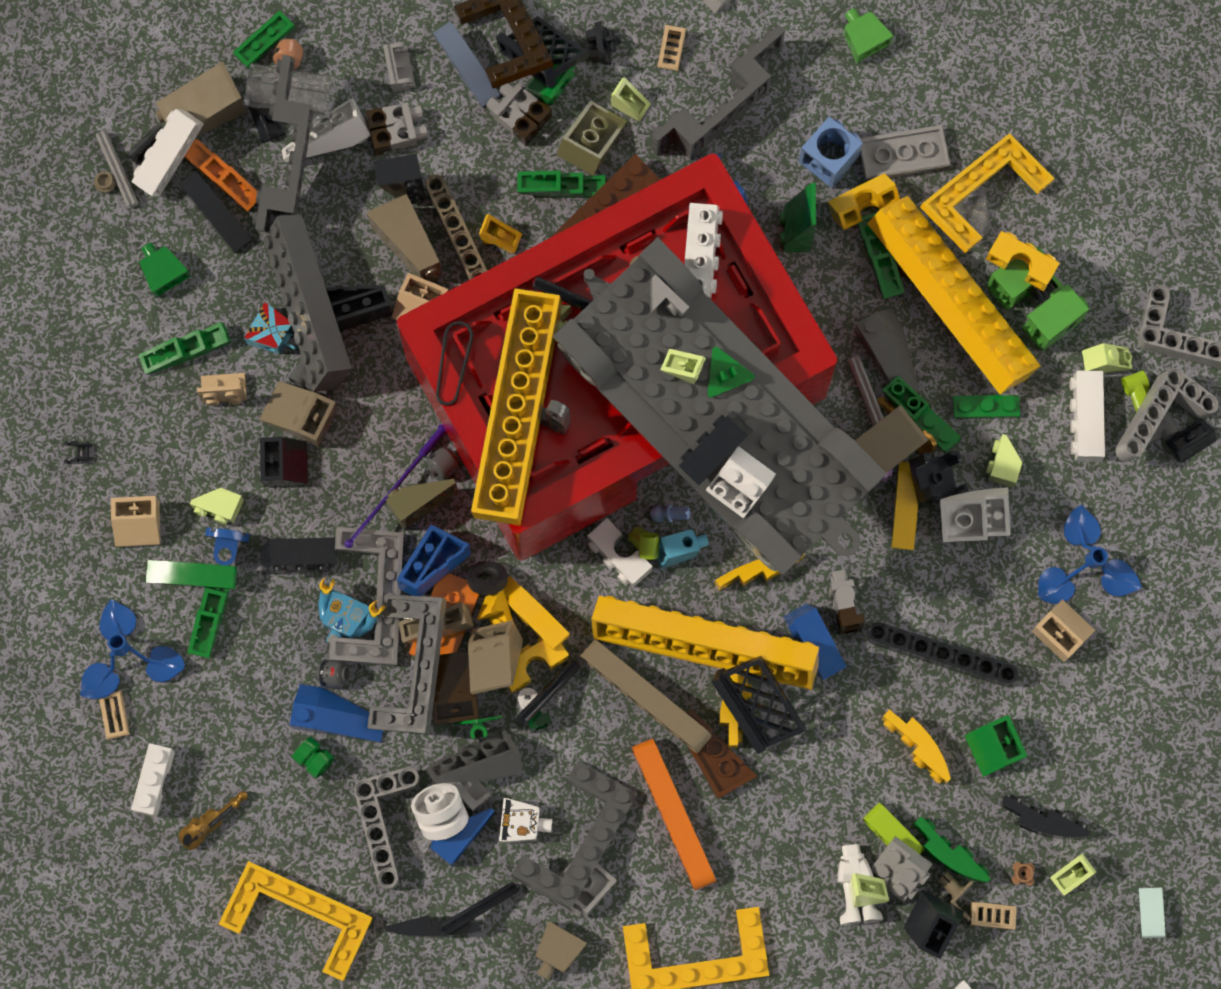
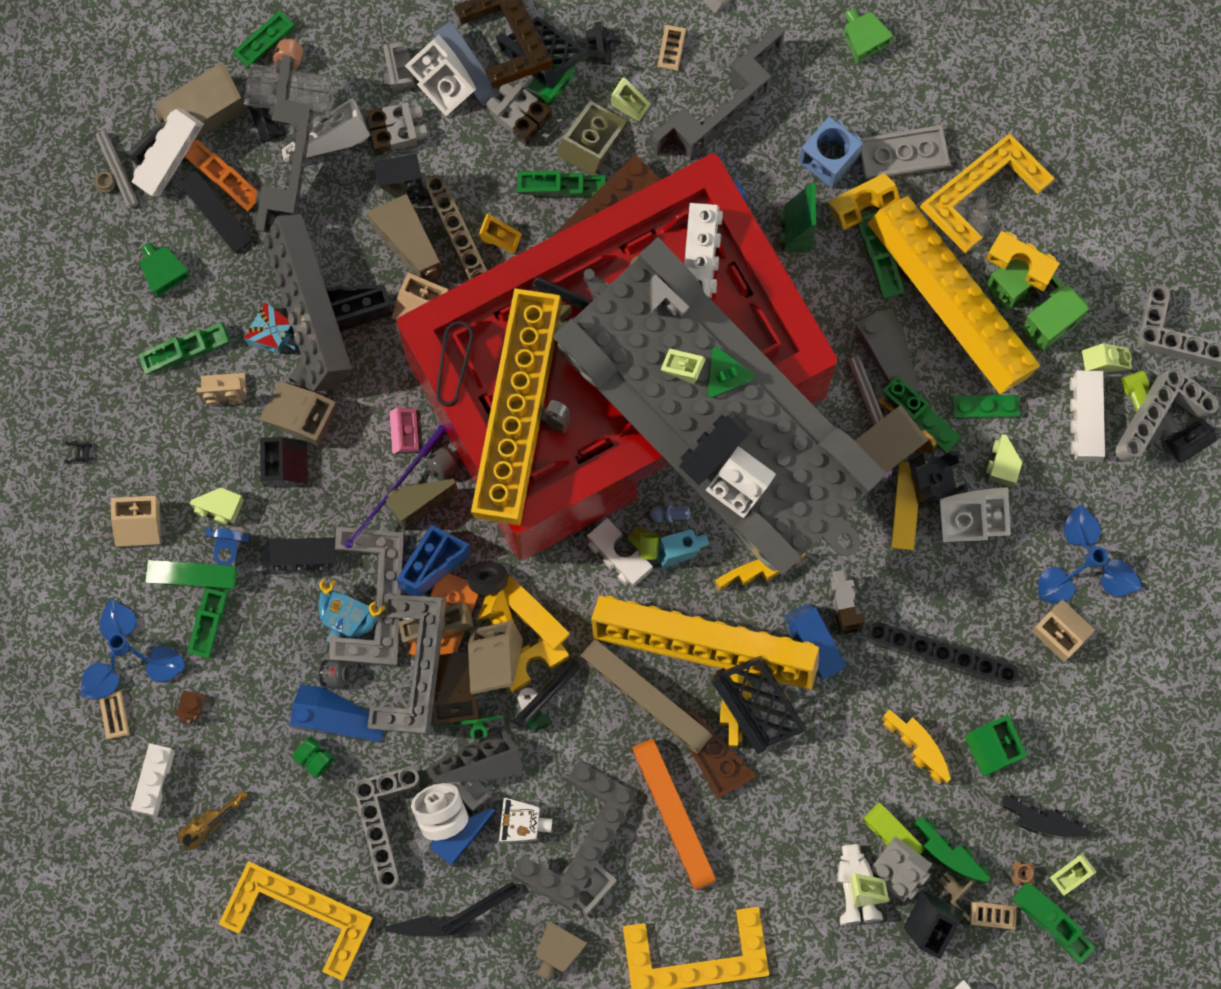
light aqua slope [1139,888,1165,938] -> none
none -> reddish brown bracket [174,690,206,725]
none -> bright pink slope [390,408,419,454]
none -> white slope [405,35,476,116]
none -> green slope [1011,882,1096,964]

